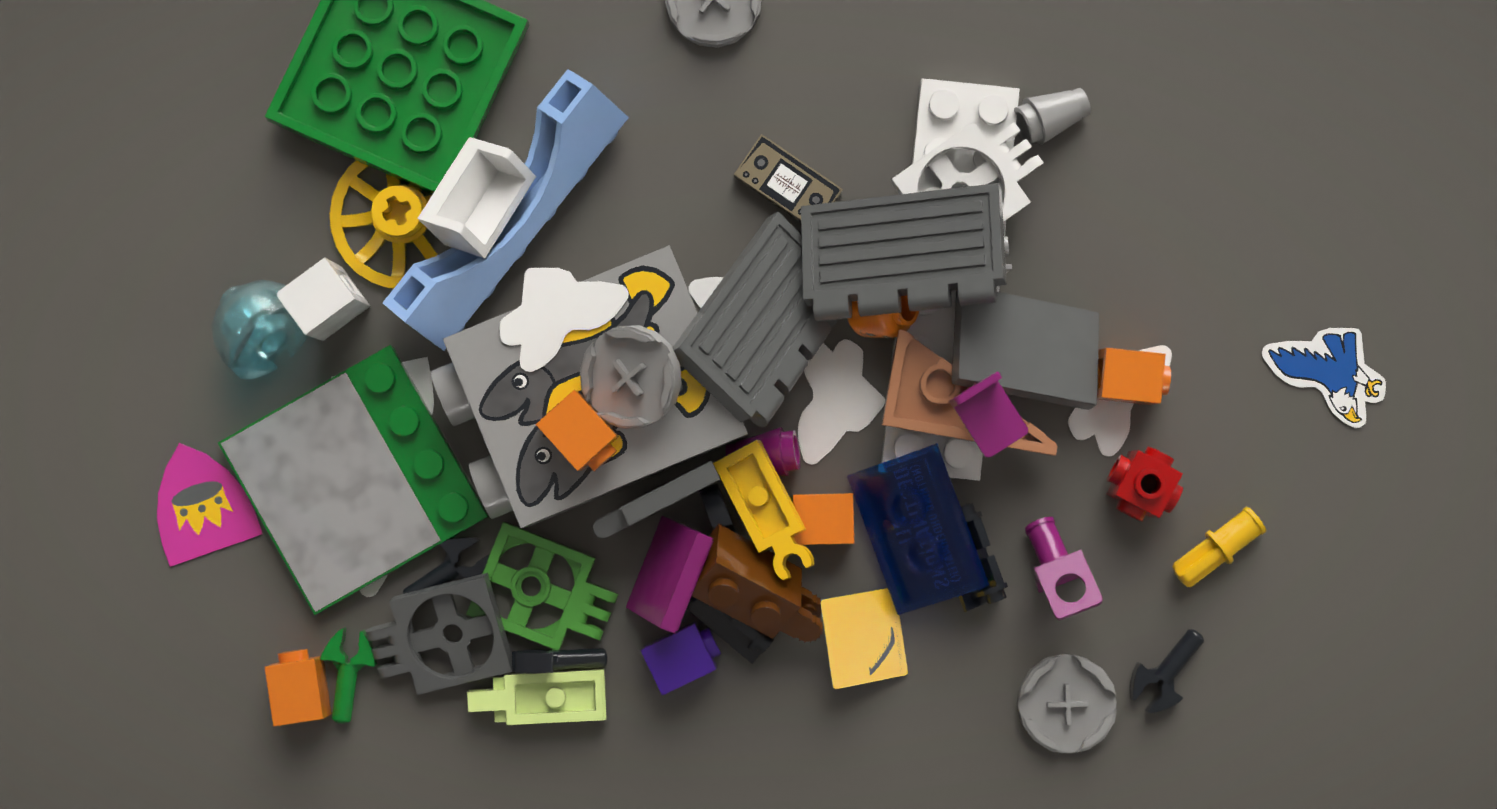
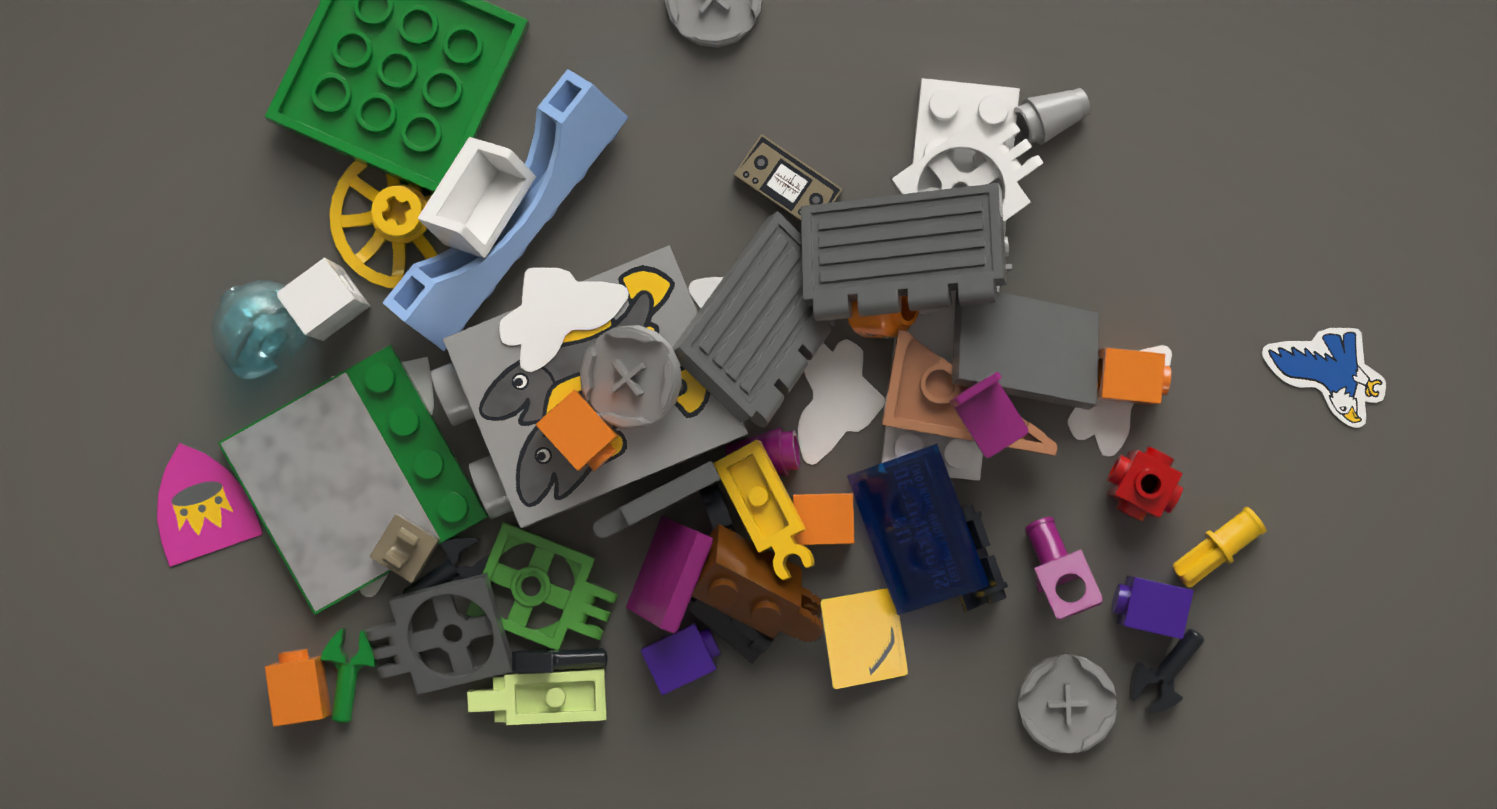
none -> dark tan tile [369,513,441,583]
none -> dark purple brick [1112,575,1194,639]

